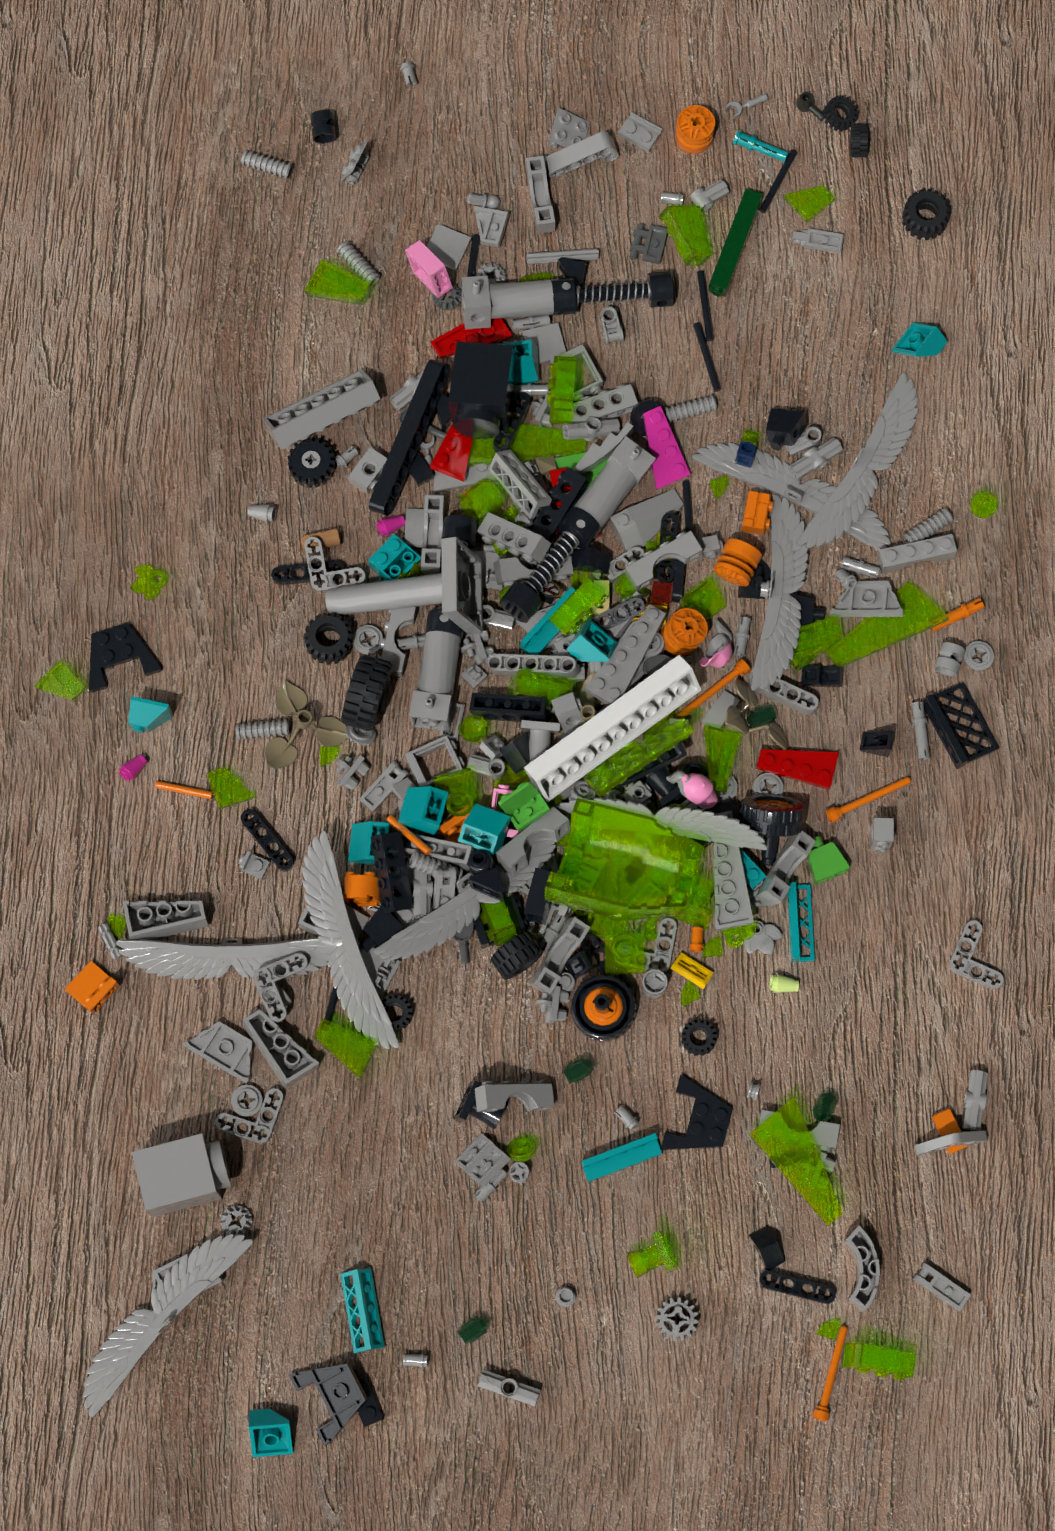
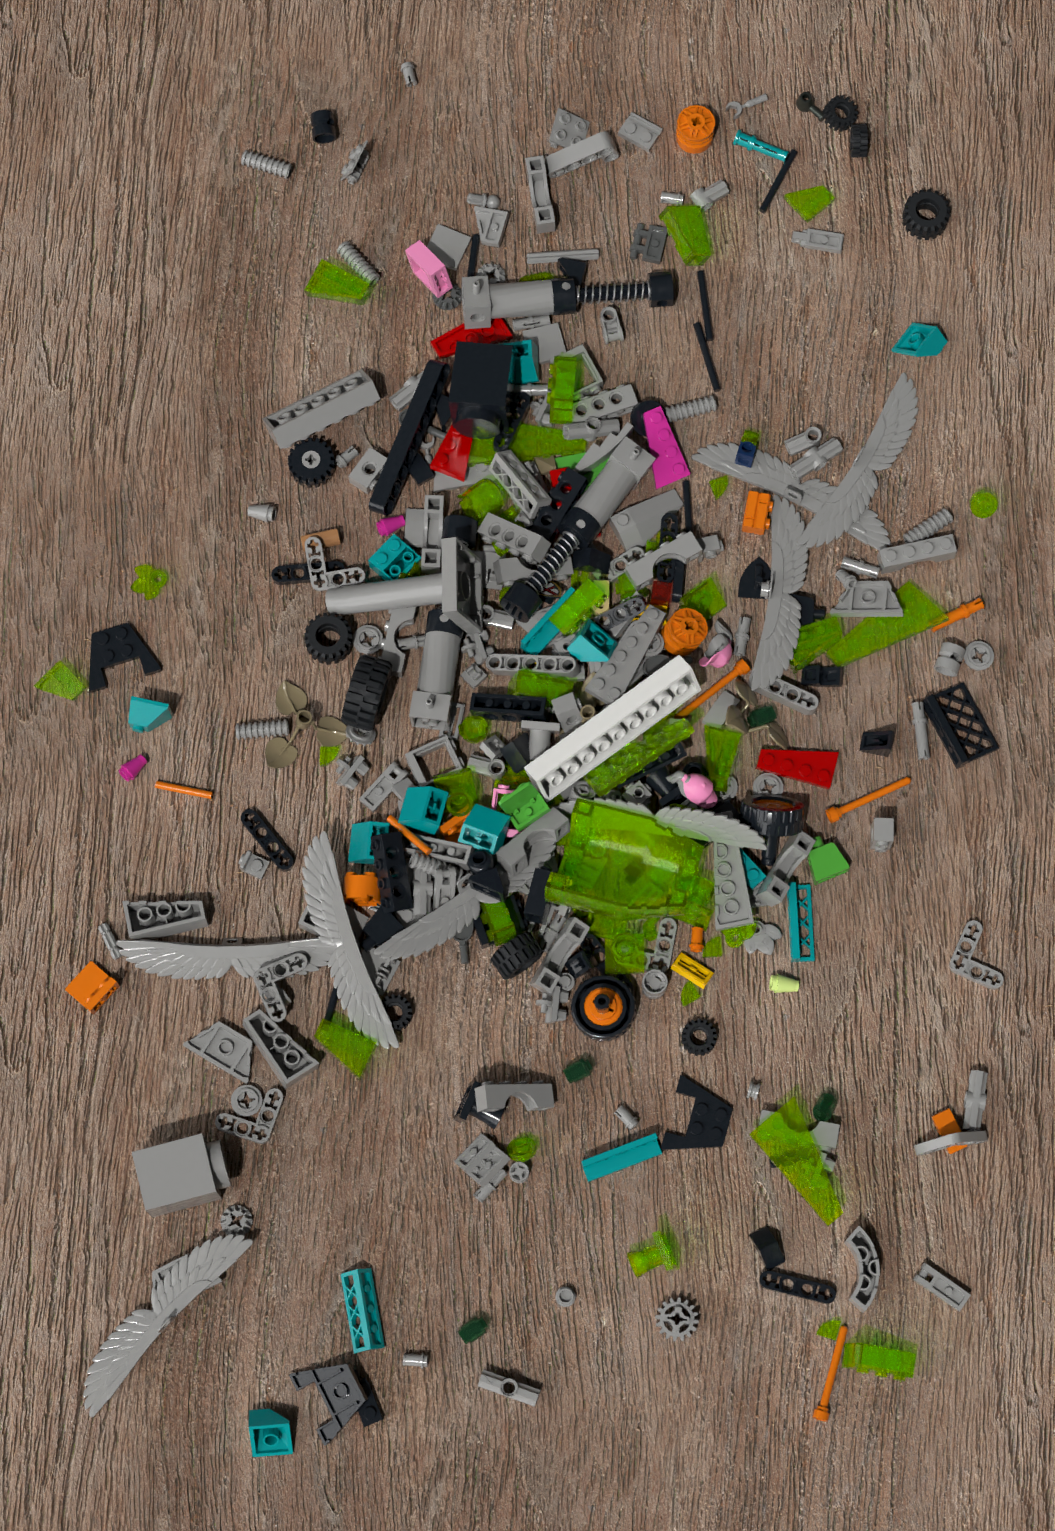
clear neon green tile [108,914,127,939] -> none
clear neon green wing [206,767,254,810] -> none
dark green brick [708,188,763,297] -> none
orange wheel [713,538,762,586] -> none
black torso [766,408,808,450] -> none

